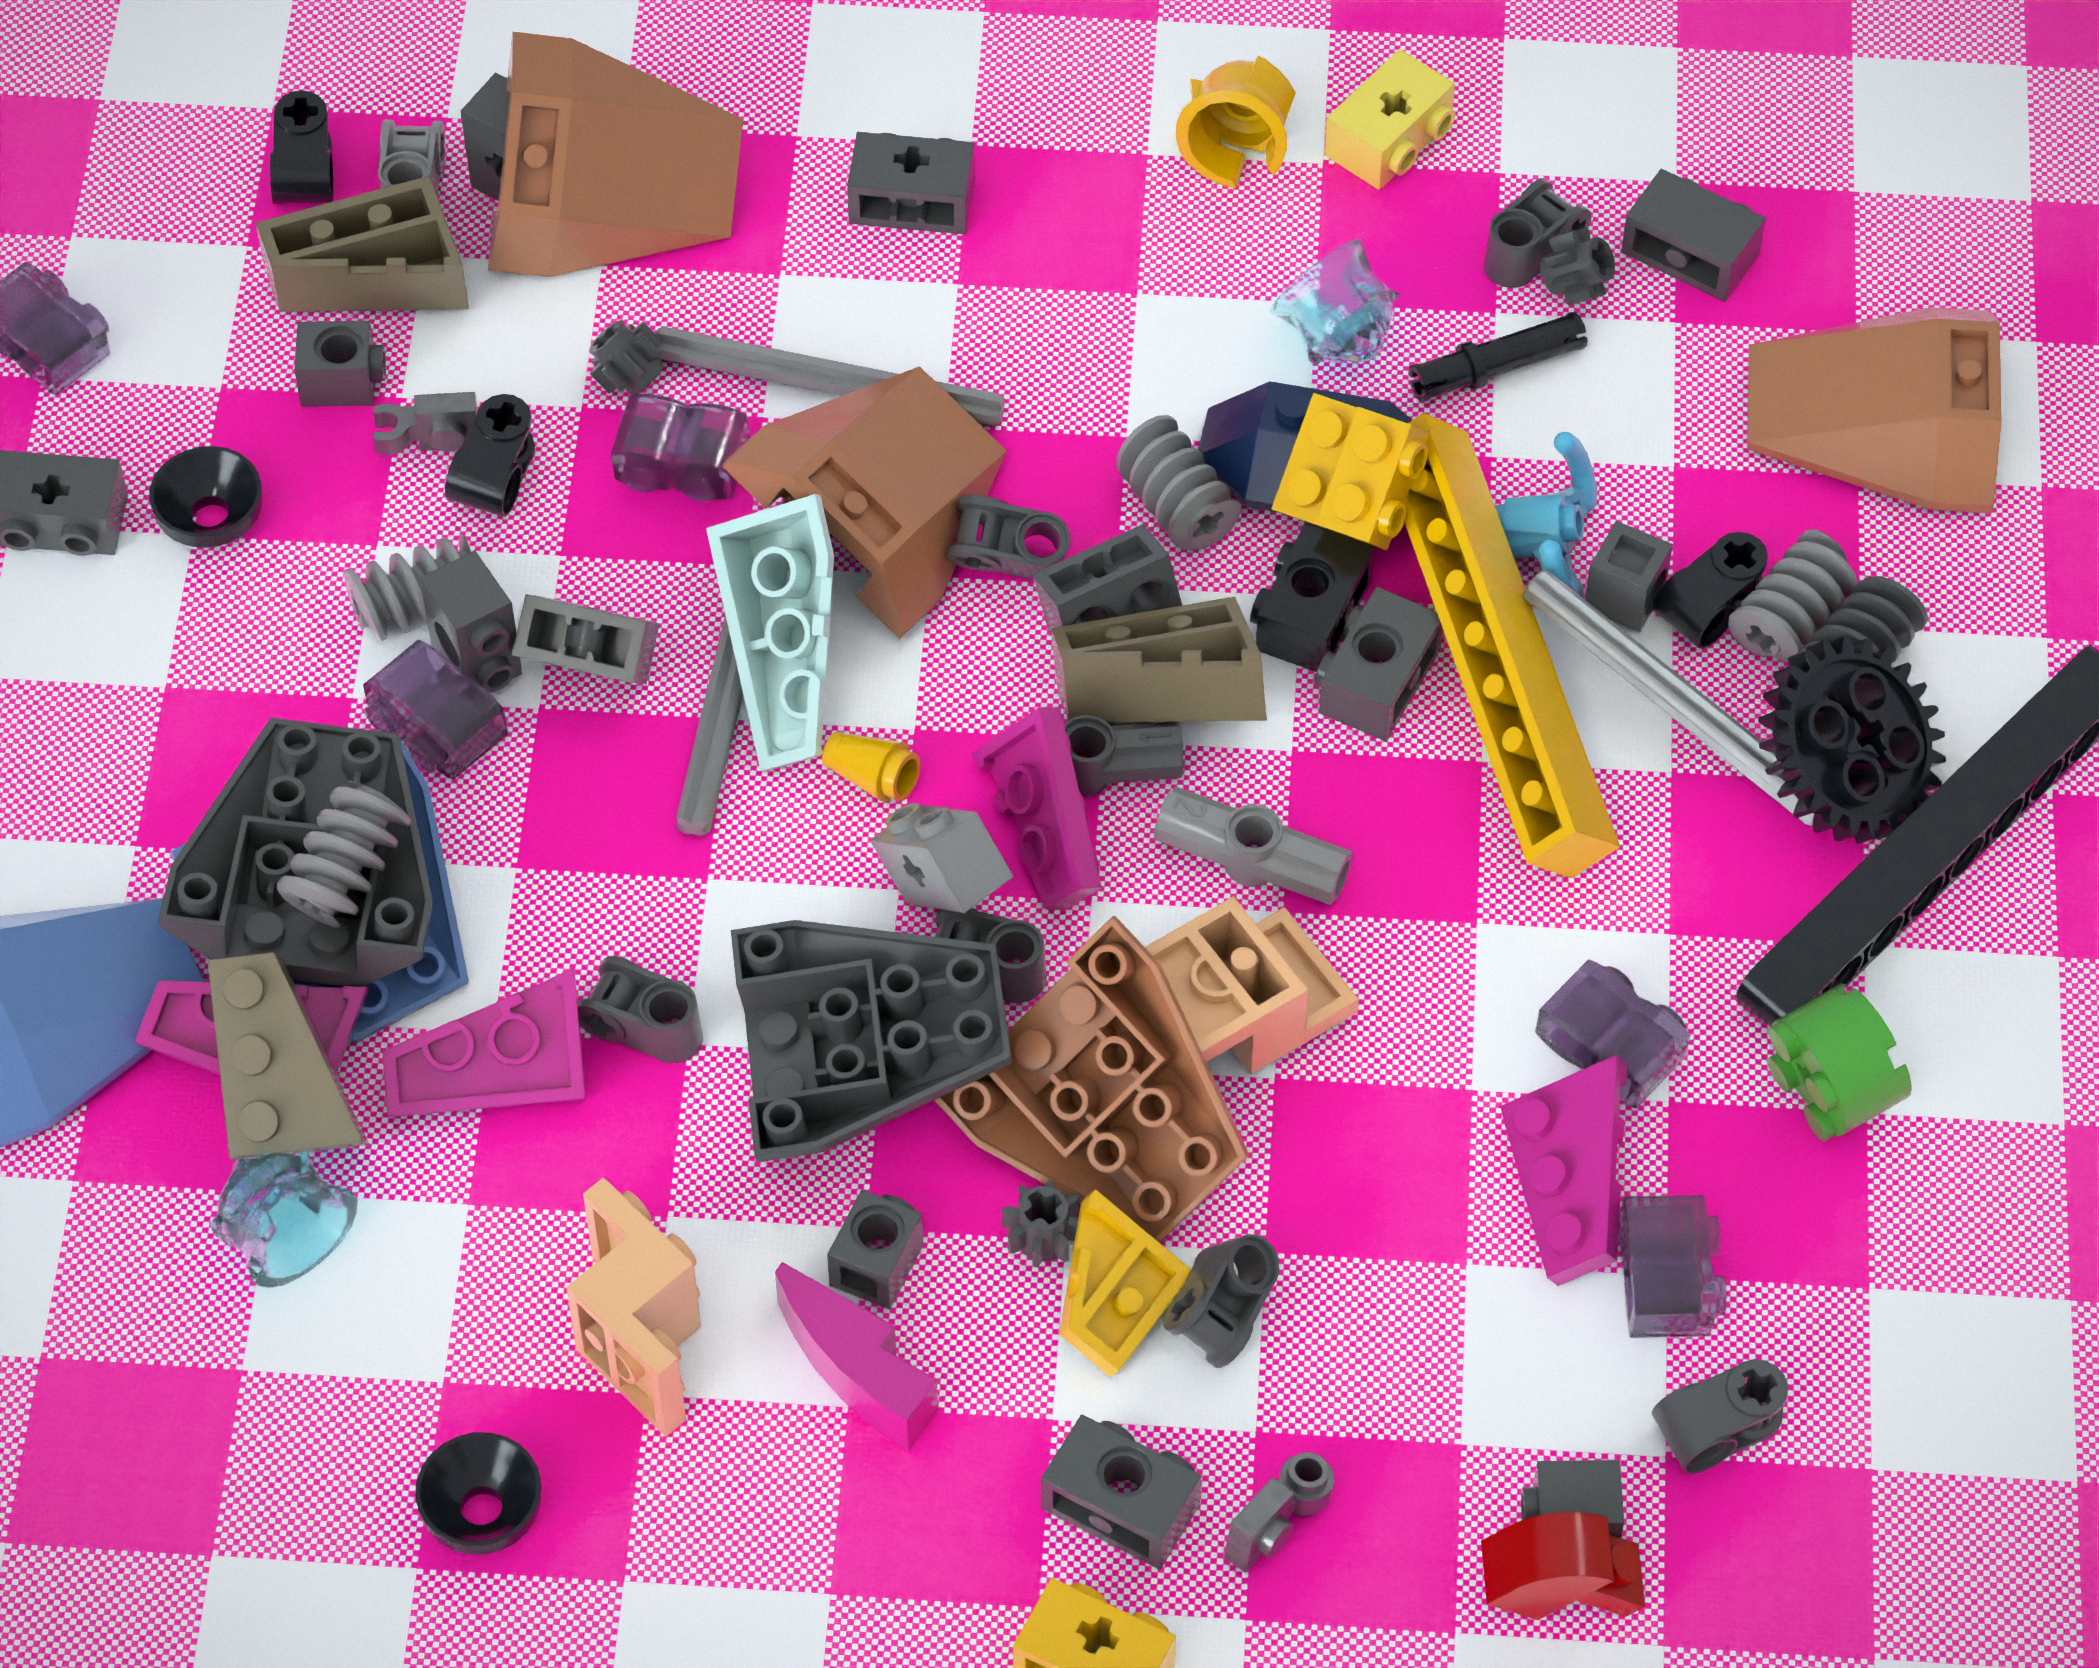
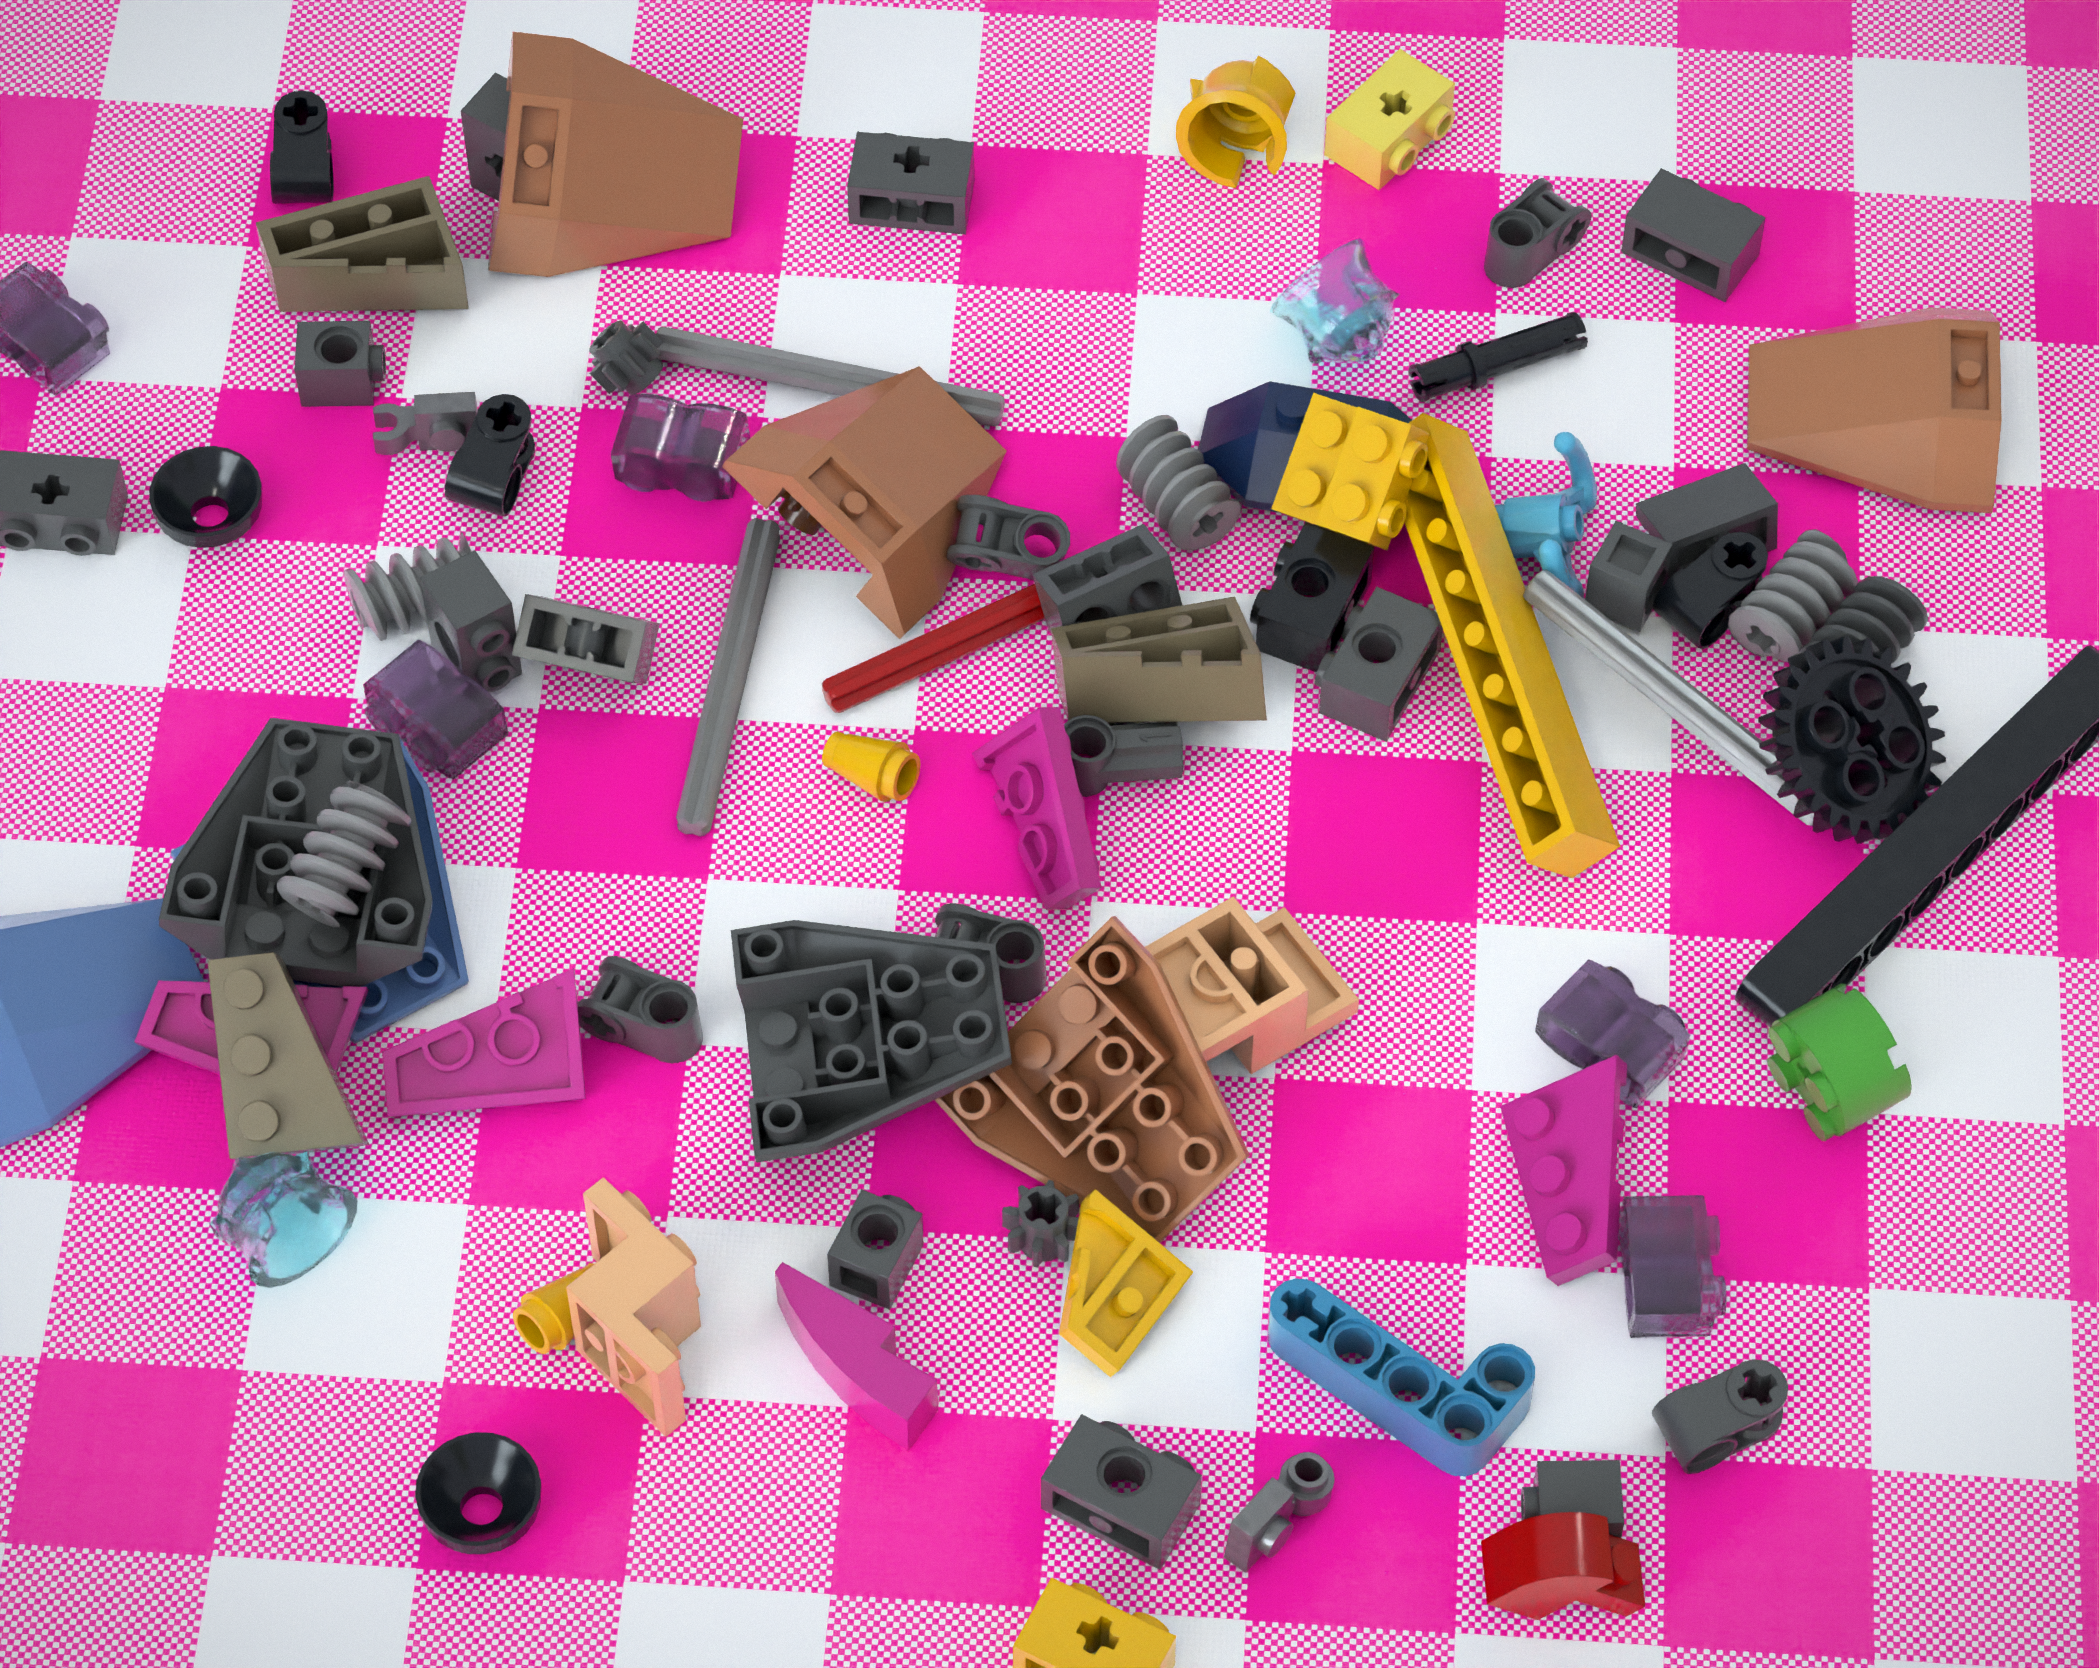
light grey piece [378,119,446,198] -> none
light aqua wedge [706,494,834,772] -> none
light grey brick [870,803,1014,913] -> none
light grey piece [1154,786,1353,905] -> none
dark grey piece [1163,1234,1280,1368] -> none
dark grey gear [1540,228,1615,305] -> none
none -> yellow cone [513,1263,594,1354]
none -> red axle [821,584,1045,713]
none -> dark azure beam [1268,1278,1535,1477]
none -> dark grey hinge [1636,463,1778,580]

